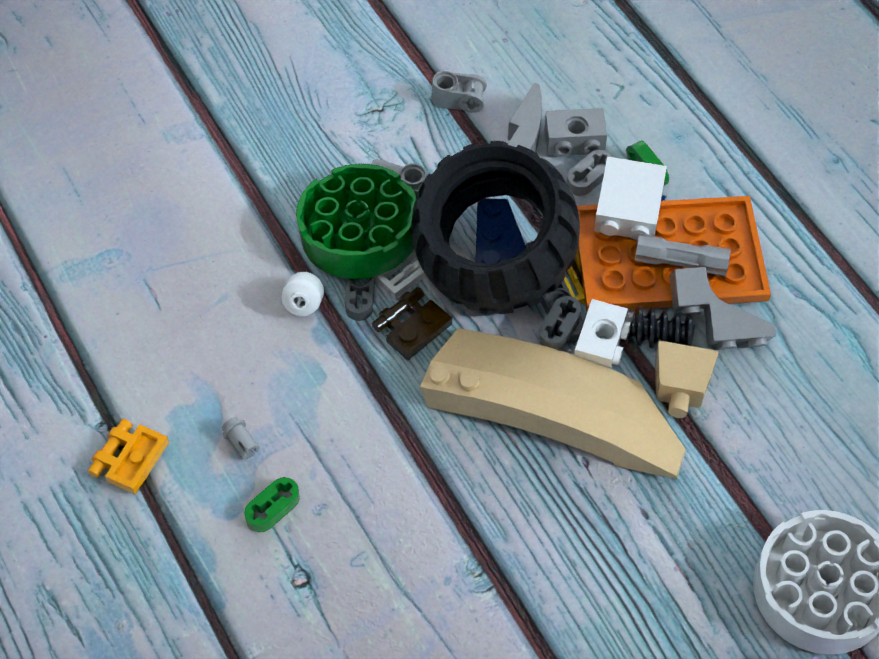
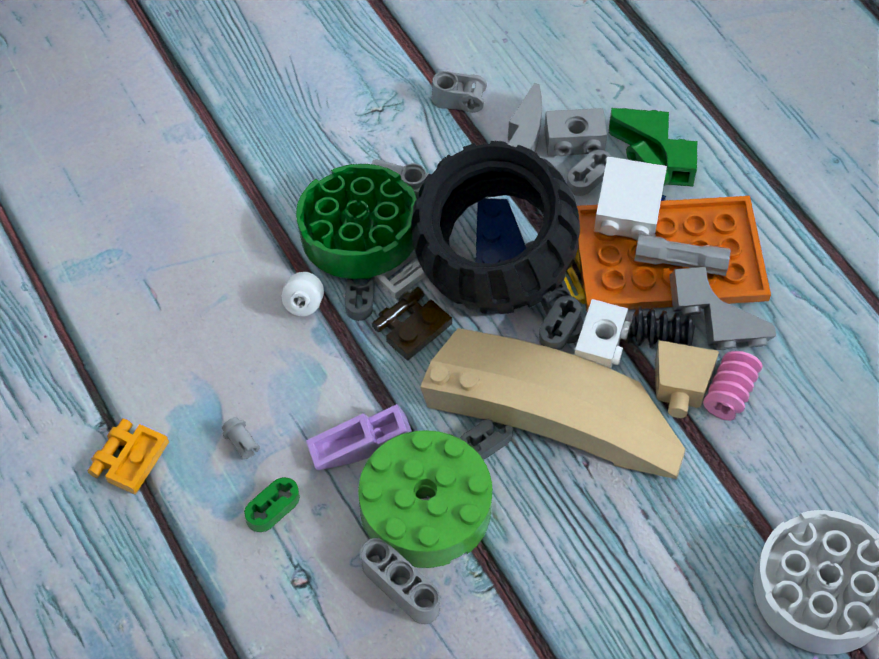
none -> lavender slope [306,404,412,470]
none -> bright green brick [358,430,493,568]
none -> light grey beam [360,538,440,624]
none -> dark grey beam [460,419,513,460]
none -> green arch [609,108,698,187]
none -> bright pink piece [703,351,763,421]

